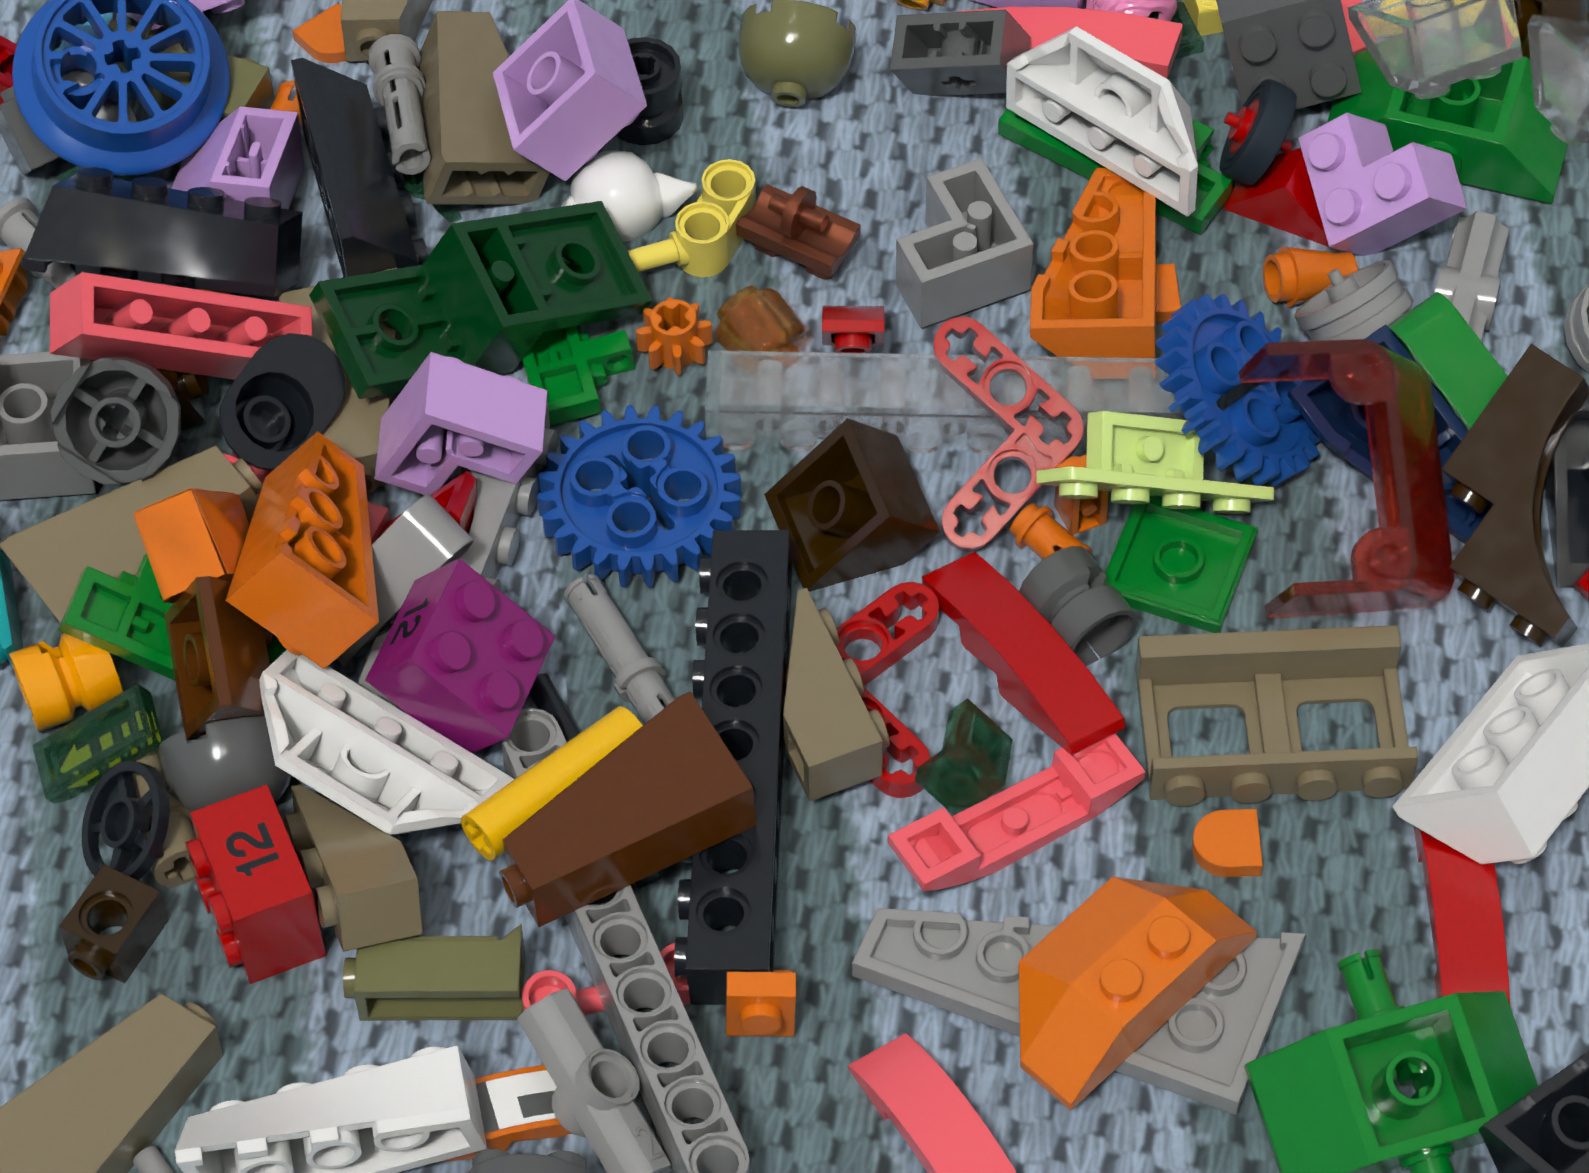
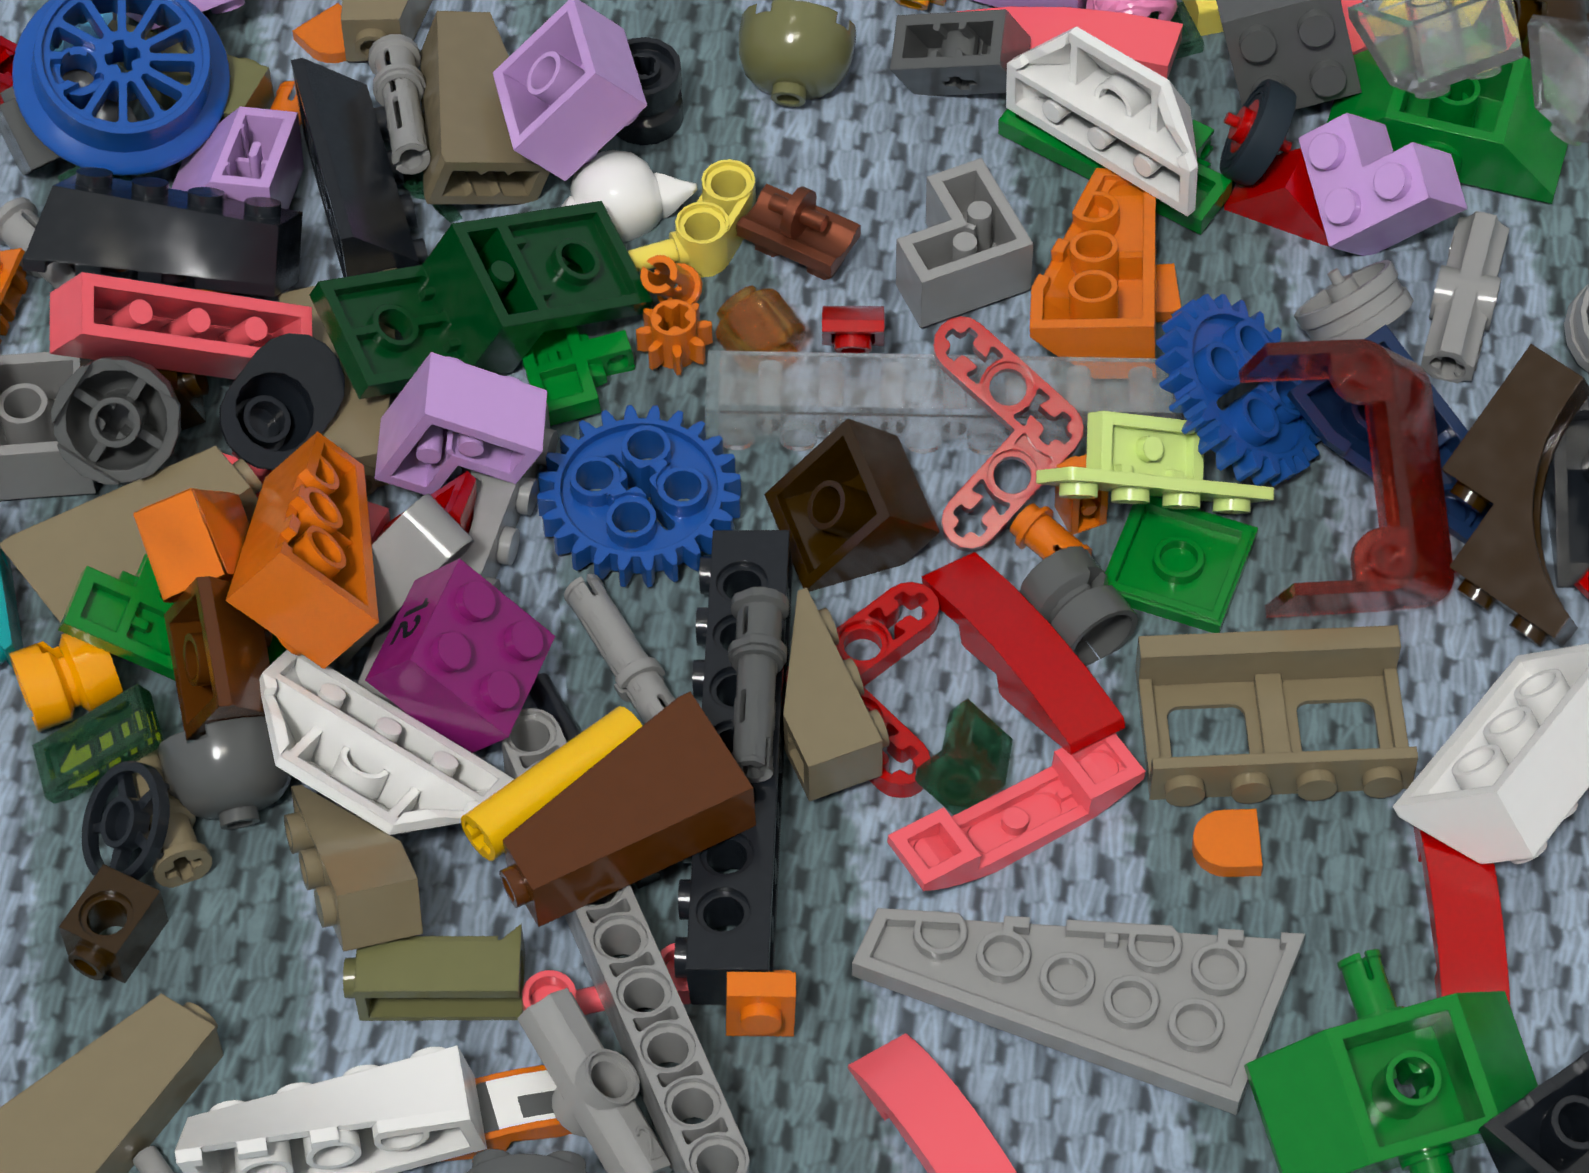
red brick [185,784,326,984] -> none
orange wedge [1018,876,1257,1111] -> none
orange cone [1263,247,1358,307] -> none
green beam [1388,292,1507,431] -> none
none -> orange pin [640,255,703,305]
none -> dark grey pin [728,587,789,783]

